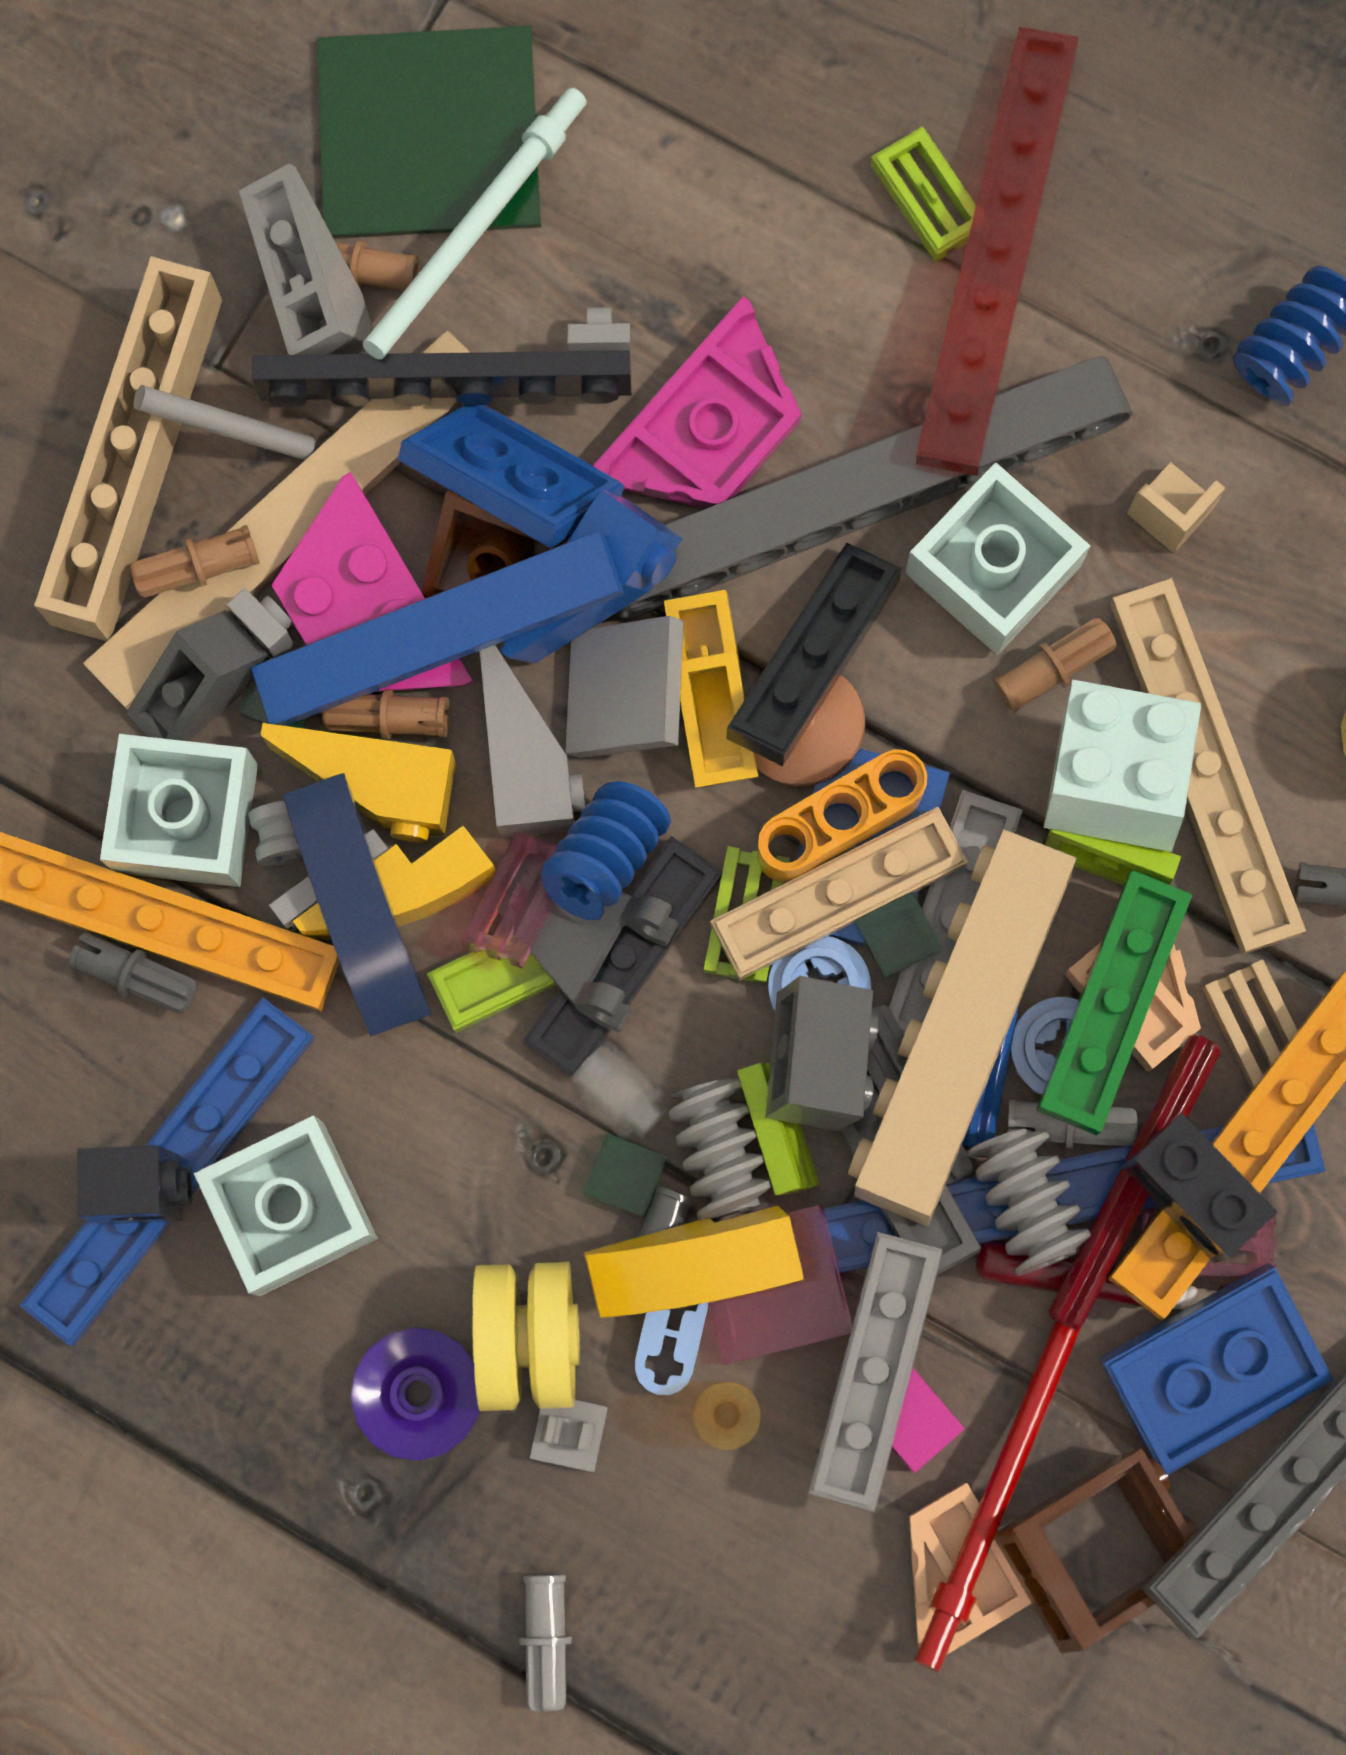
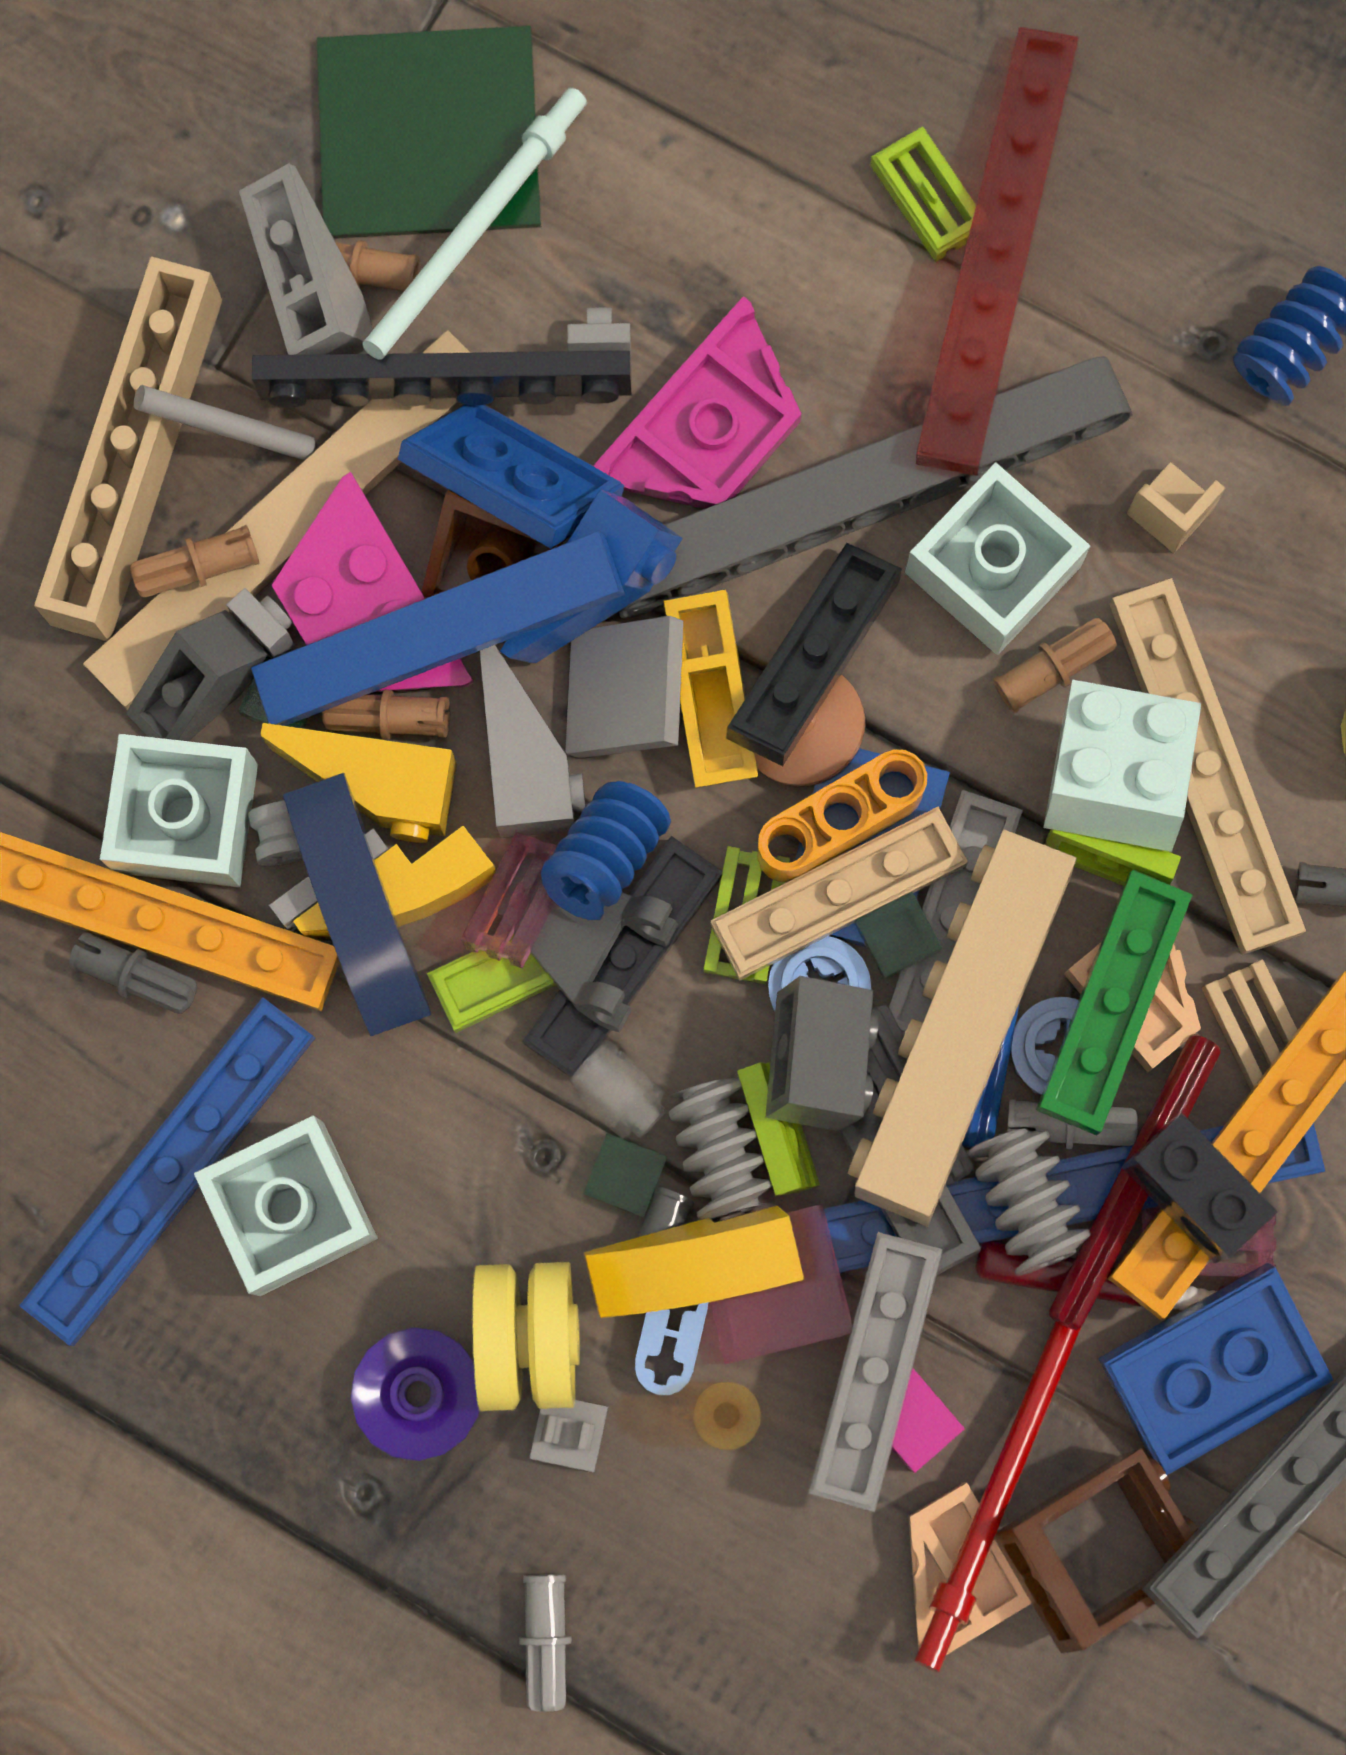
black brick [77,1145,193,1225] -> none

